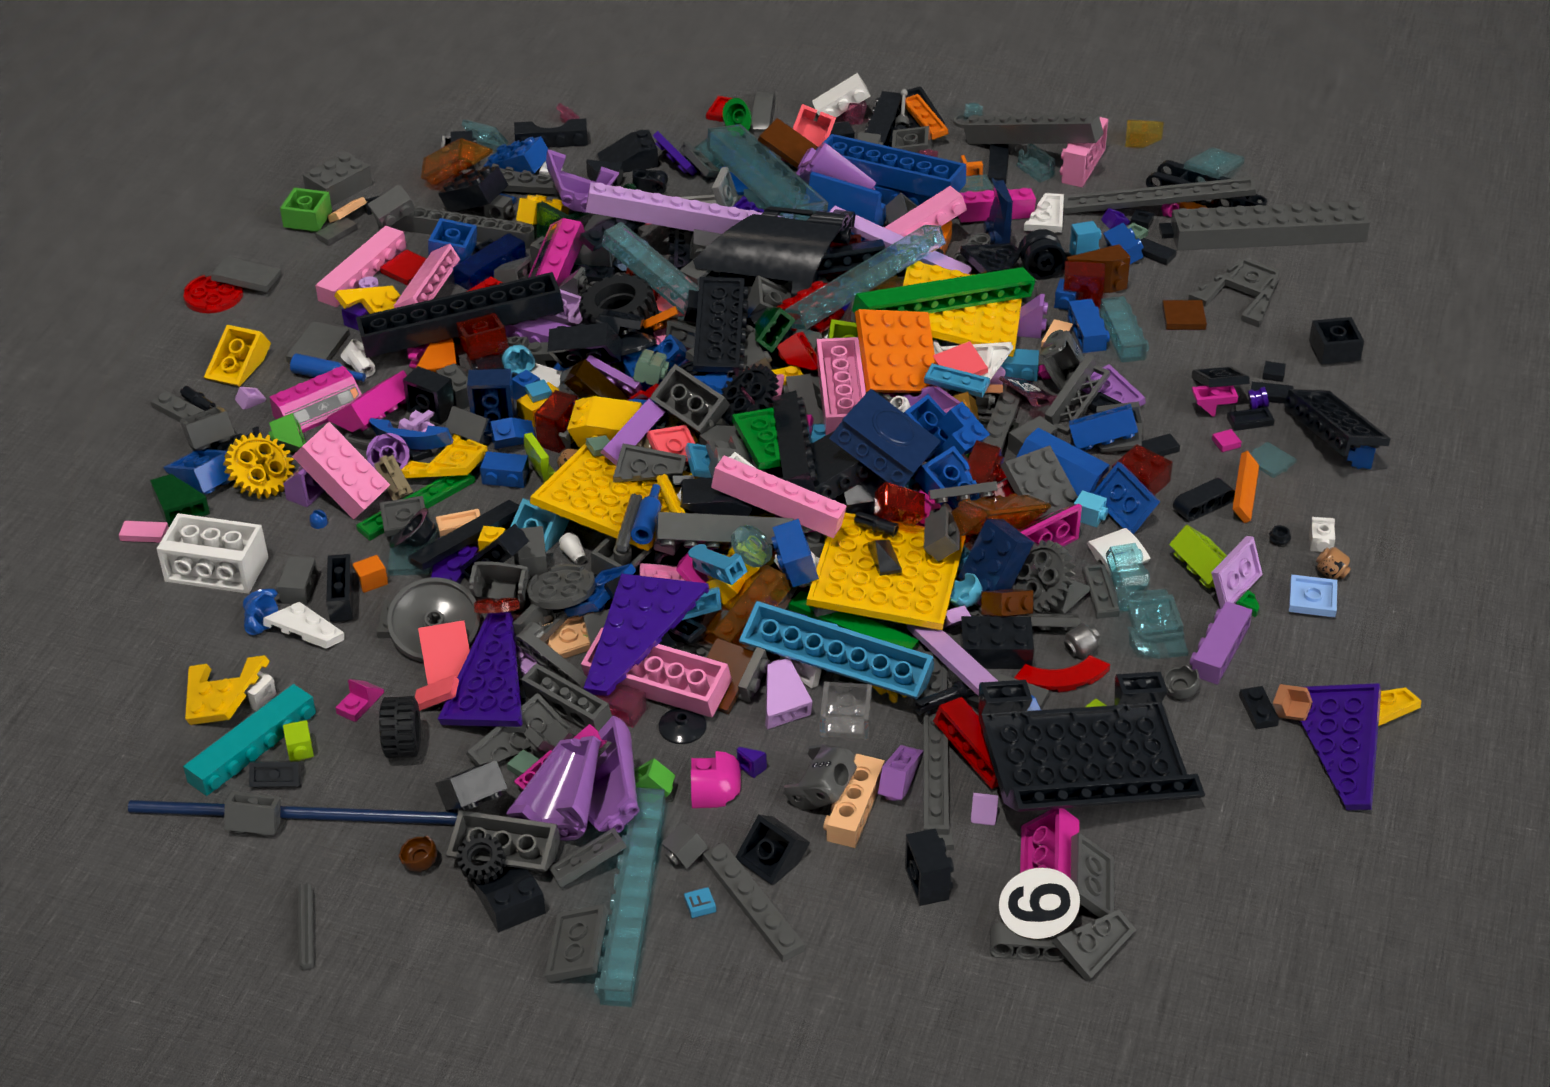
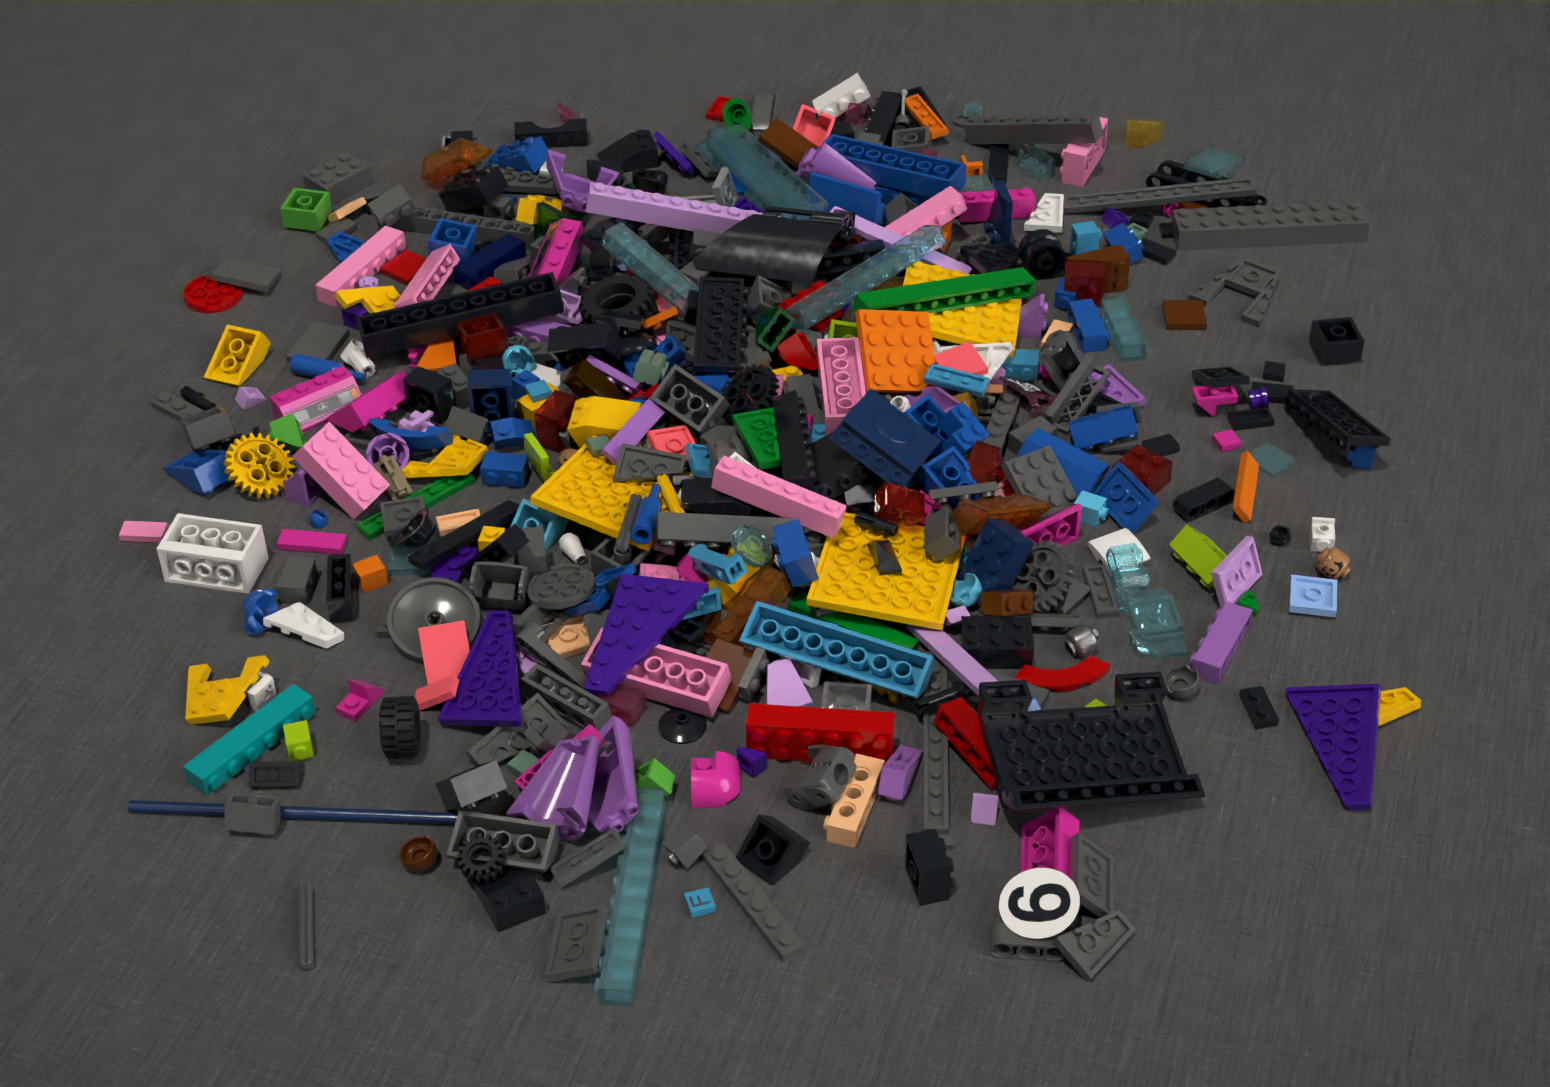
dark green slope [150,474,210,527] -> none
clear light blue tile [461,119,508,146] -> none
clear red tile [473,598,520,613] -> none
nougat panel [1273,684,1312,721] -> none
none -> dark pink tile [276,529,347,555]
none -> blue wing [327,231,366,263]
none -> red brick [746,703,895,763]

